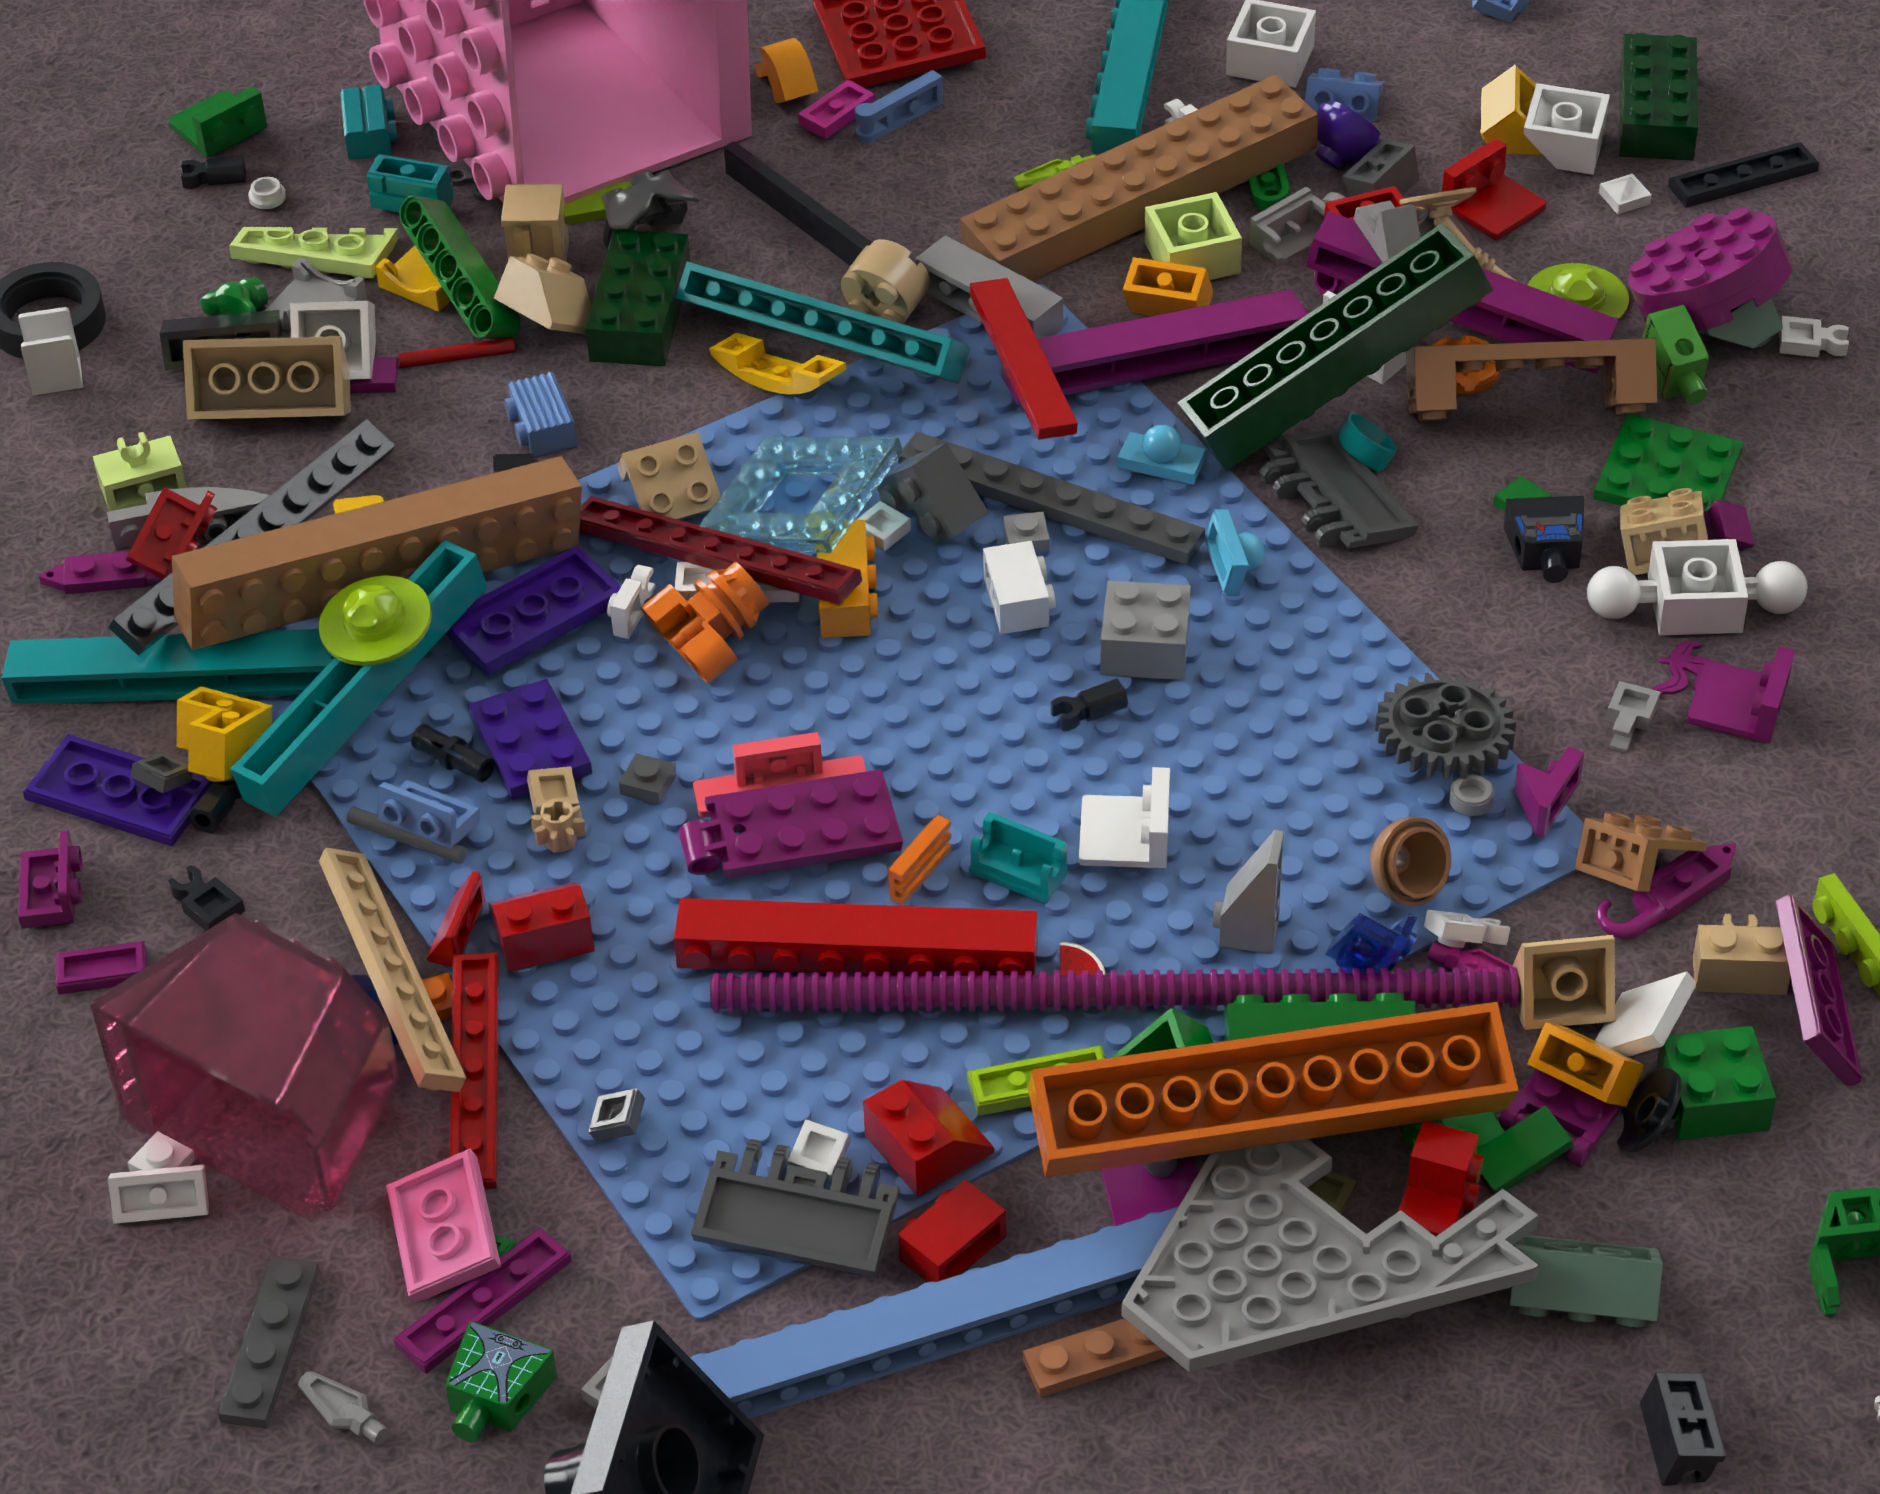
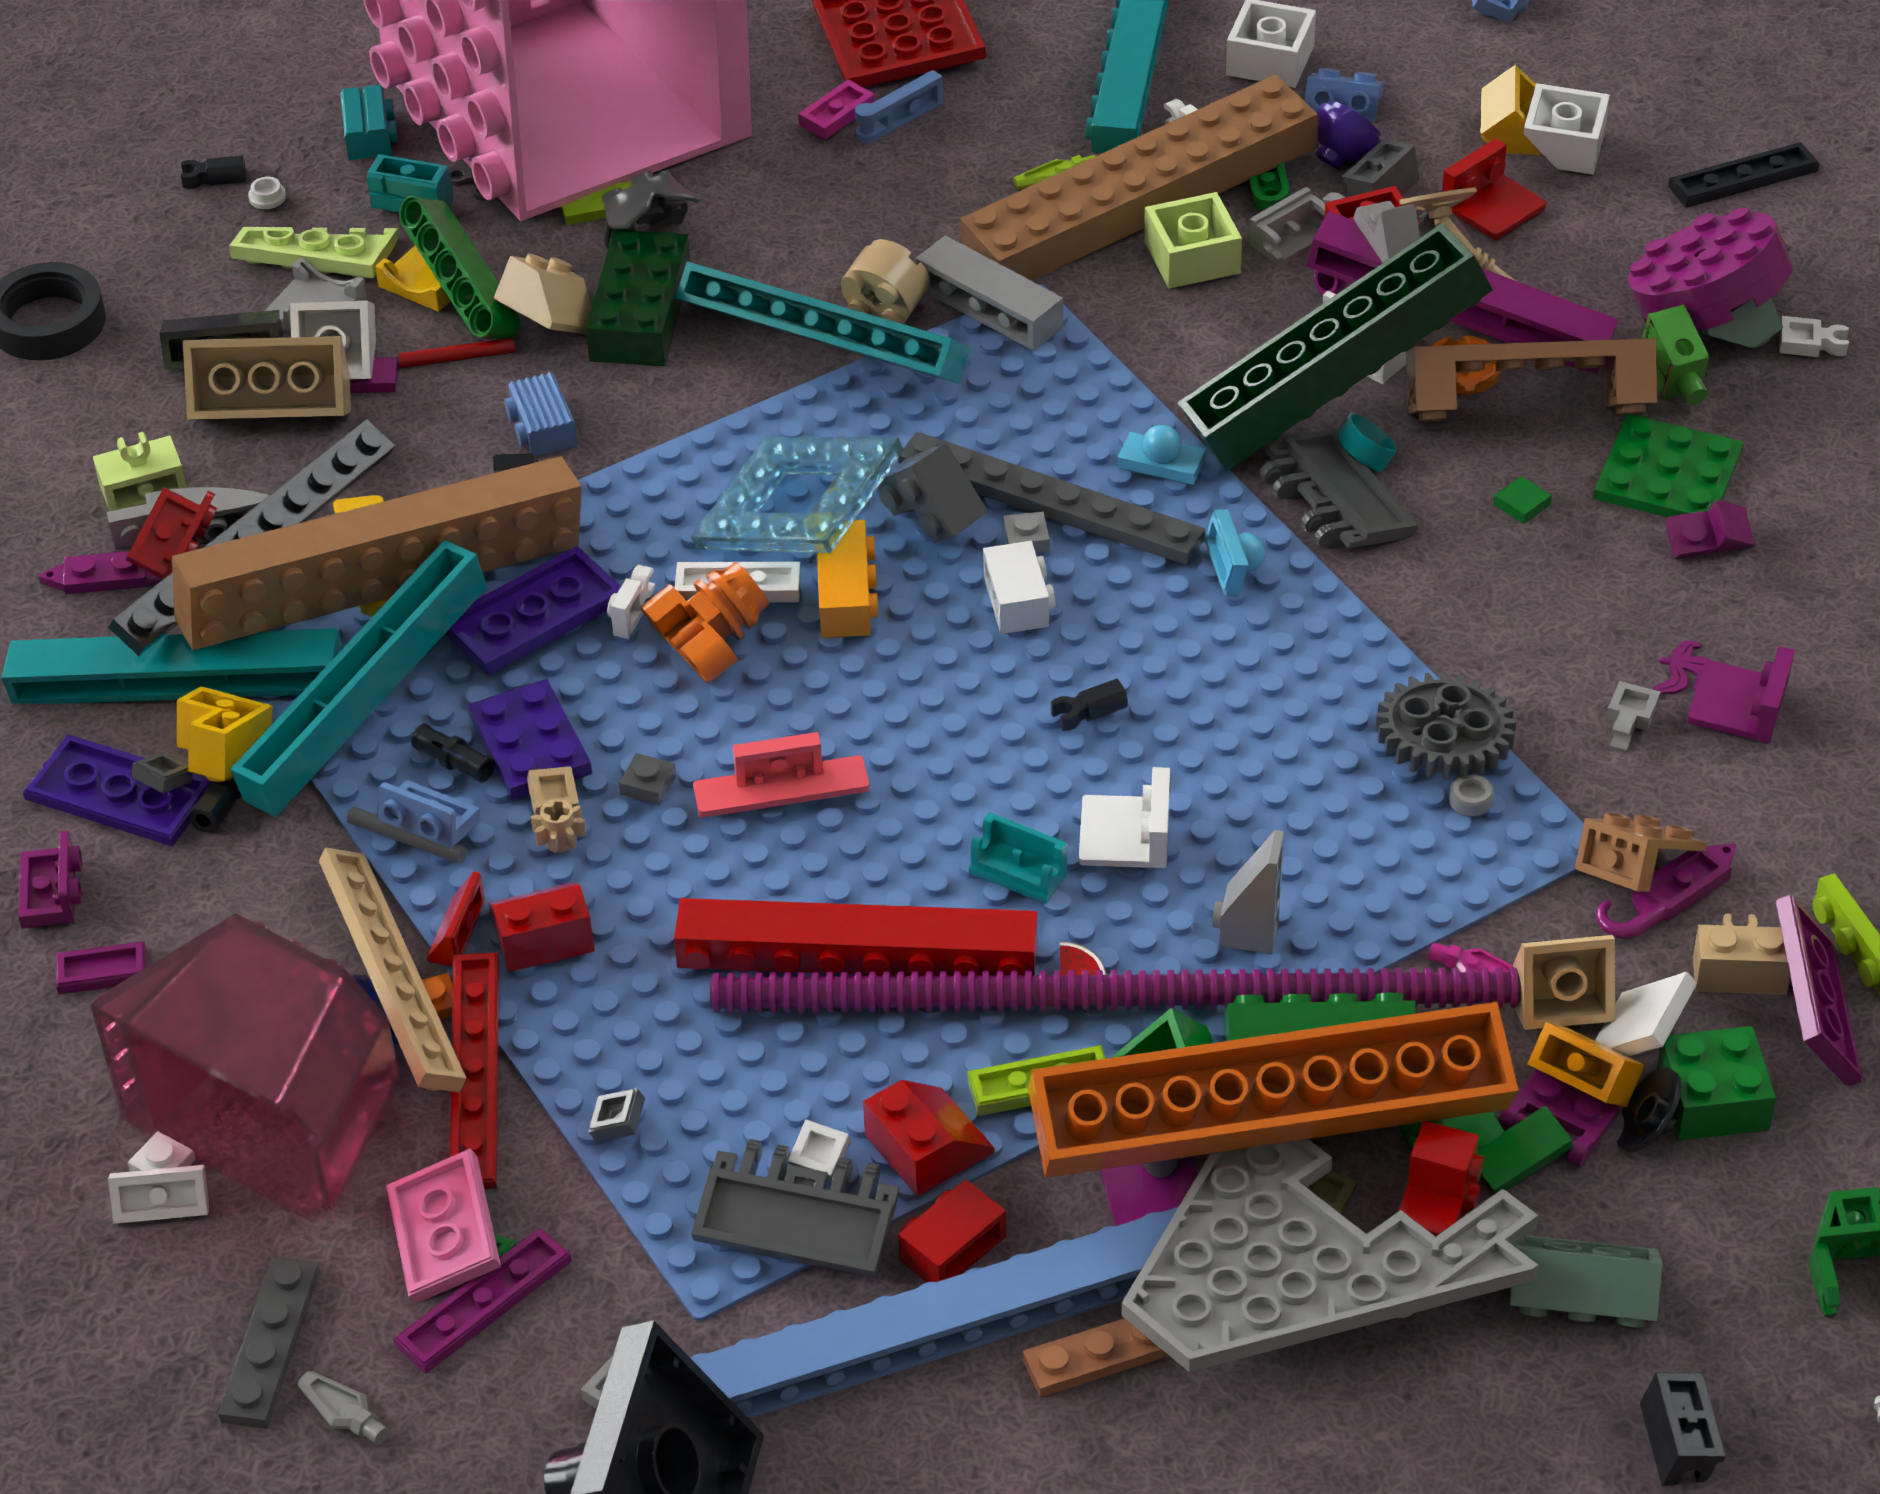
white piece [18,307,83,395] -> none
black plate [168,865,245,935] -> none
green bracket [169,86,268,158] -> none
green animal [200,277,268,316] -> none
lime hat [319,575,432,666] -> none
green torso [446,1321,557,1442] -> none
tan piece [501,184,569,262] -> none
dark red tile [579,496,862,605] -> none
tan bracket [617,432,723,520] -> none
magenta hinge [678,769,903,879] -> none
yellow slope [709,333,847,395] -> none
black tile [724,141,872,266] -> none
light orange brick [754,38,819,103] -> none
white plate [857,501,911,552] -> none
orange tile [888,815,952,905] -> none
red tile [969,278,1078,440] -> none
magenta brick [1001,289,1308,404] -> none
light grey brick [1101,580,1191,680] -> none
light orange brick [1123,257,1214,316] -> none
clear blue bracket [1325,913,1417,973] -> none
medium nougat piece [1369,817,1451,906] -> none
white plate [1424,909,1510,948] -> none
black torso [1504,495,1584,583] -> none
magenta slope [1515,746,1584,838] -> none
lime hat [1527,263,1629,320] -> none
white brick [1587,539,1808,635] -> none
white tile [1599,174,1652,214] -> none
dark green brick [1619,33,1698,161] -> none
tan bracket [1620,488,1708,575] -> none

